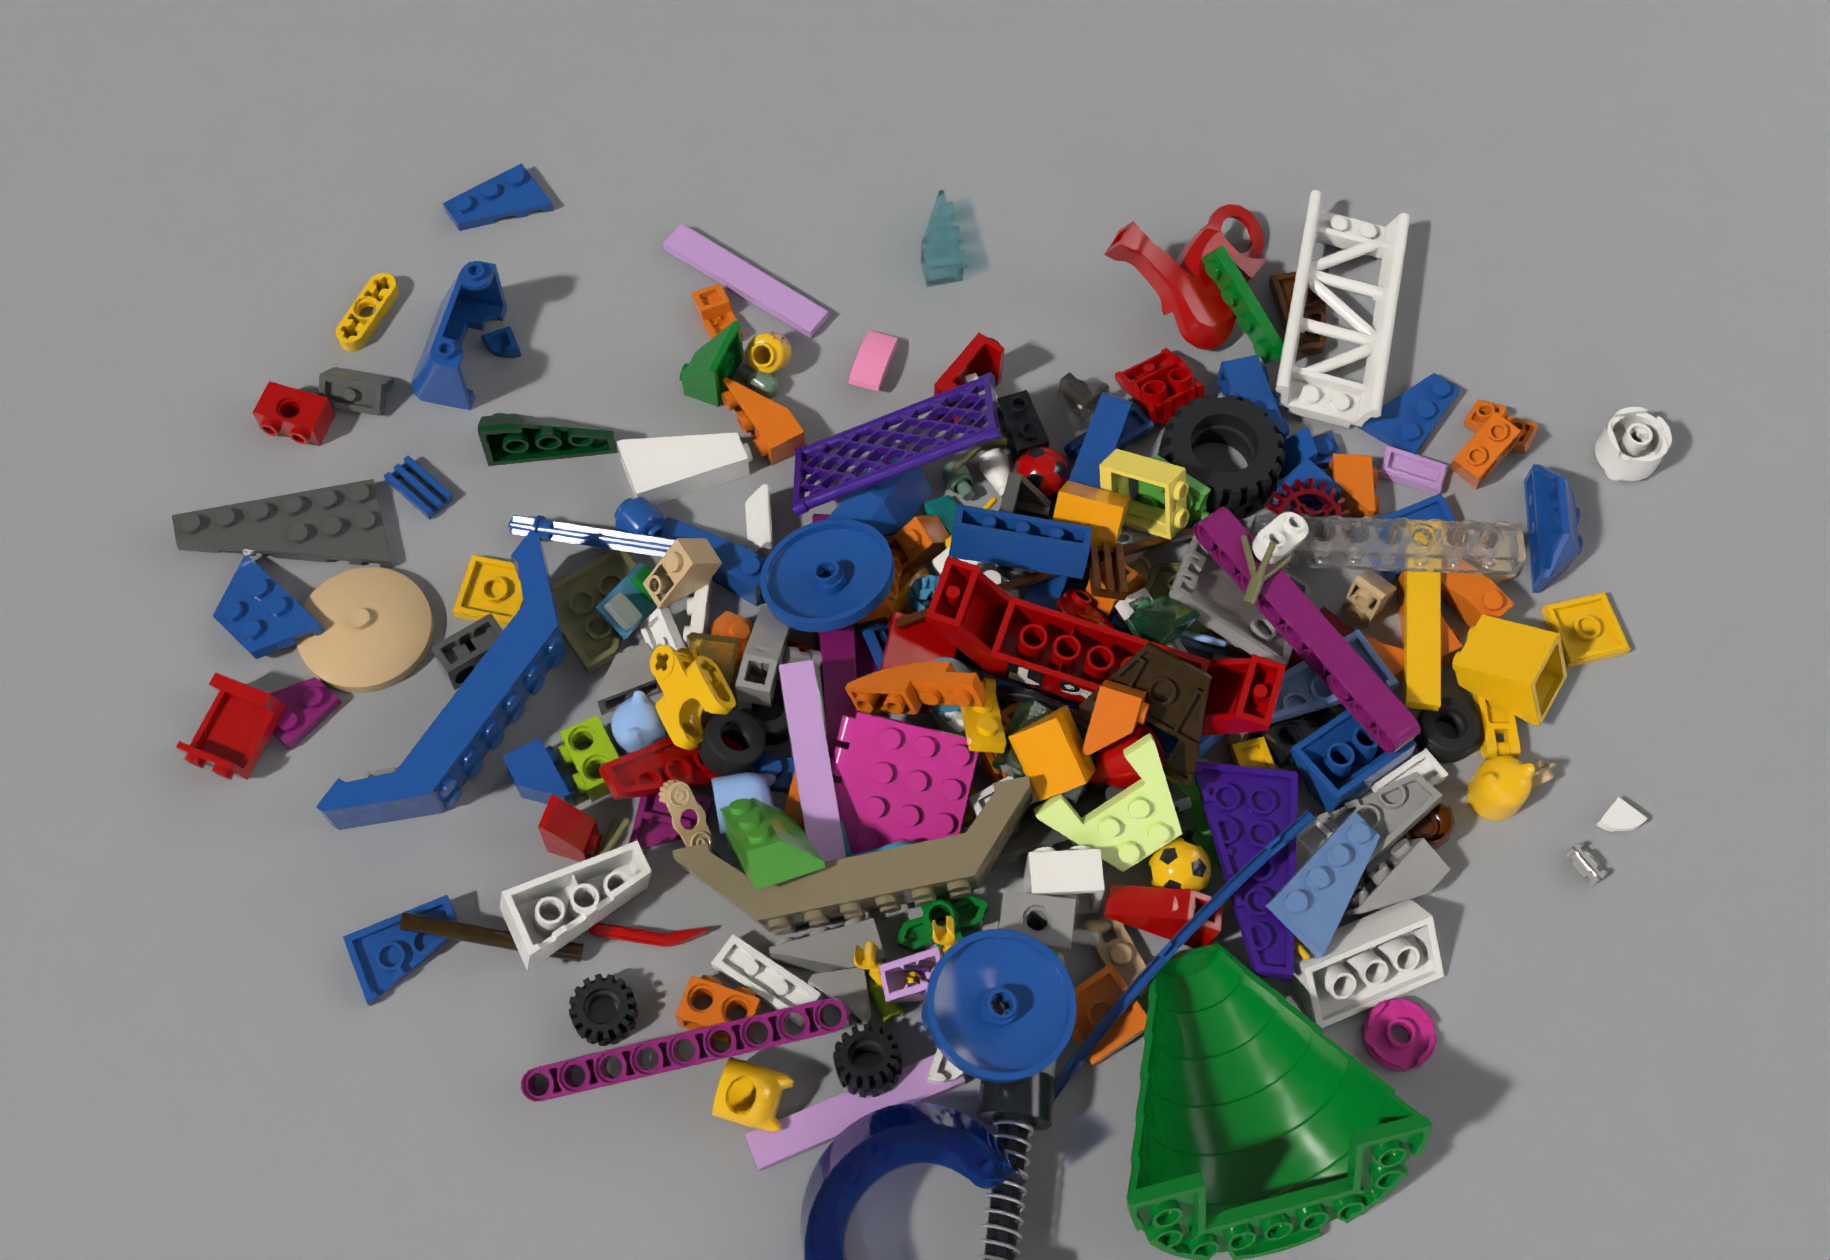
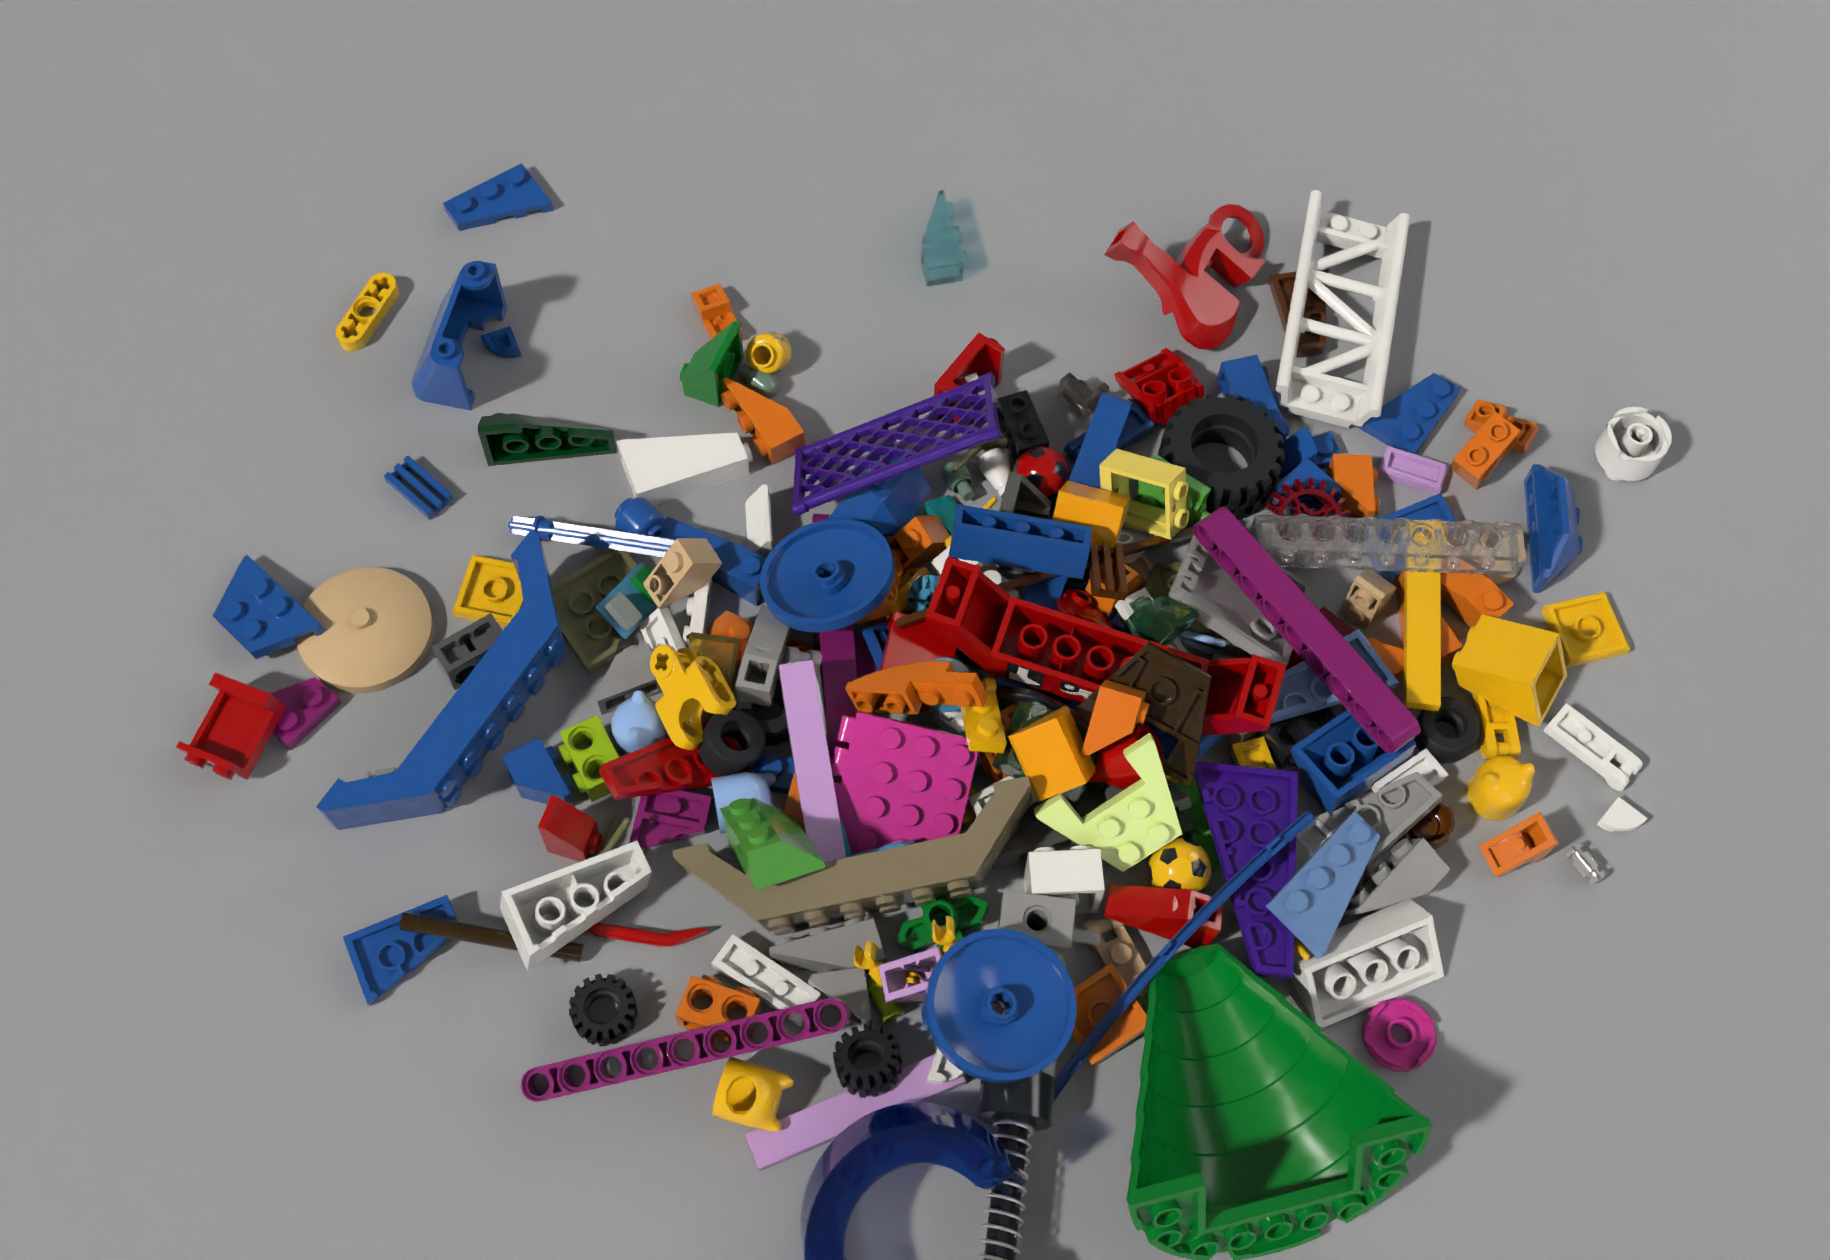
dark grey wing [172,479,393,568] -> none
red brick [252,381,336,446] -> none
dark grey panel [318,367,394,416] -> none
tan piece [658,779,714,848] -> none
lavender tile [663,223,829,338] -> none
bright pink slope [848,330,898,392] -> none
green plate [1201,245,1284,364] -> none
olive plant [1241,534,1291,607] -> none
white plate [1252,512,1309,564] -> none
tan plate [1532,760,1555,788] -> none
none -> orange slope [1479,812,1559,878]
none -> white plate [1543,703,1643,791]

